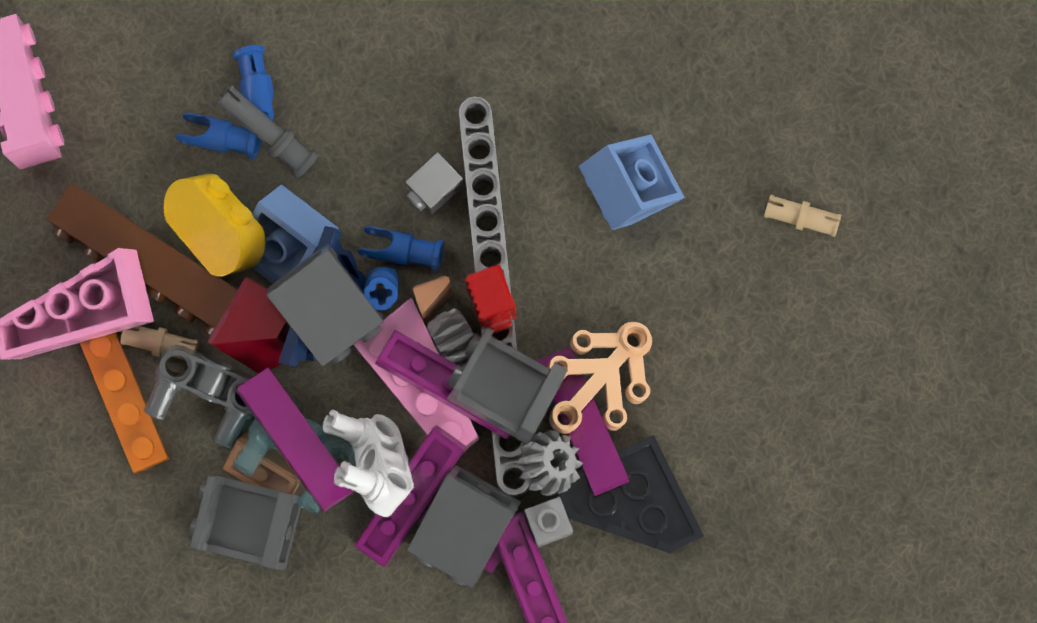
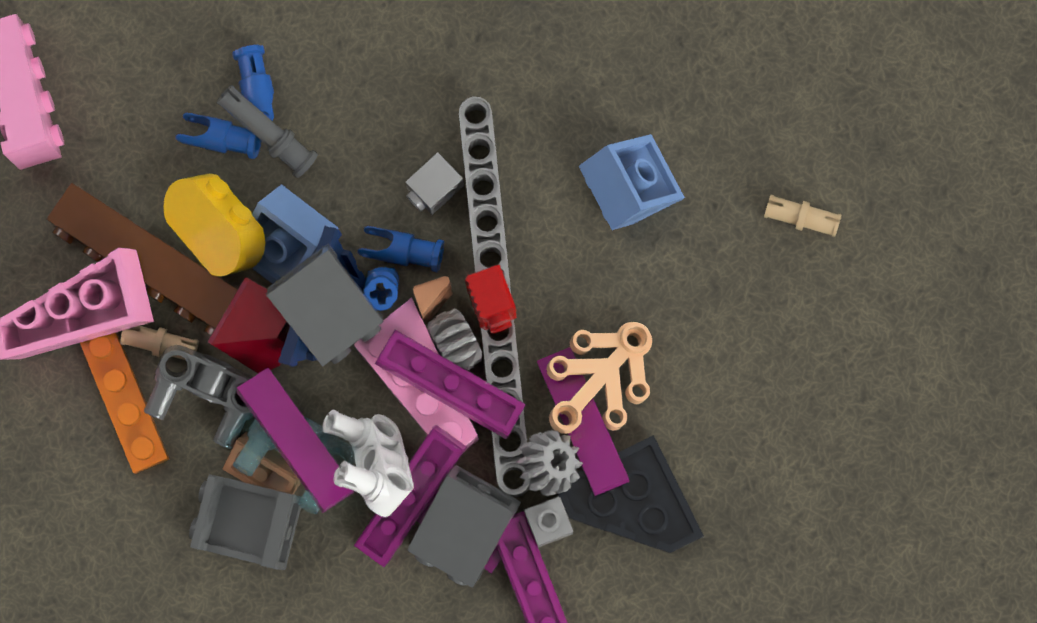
dark grey panel [446,327,568,443] -> none

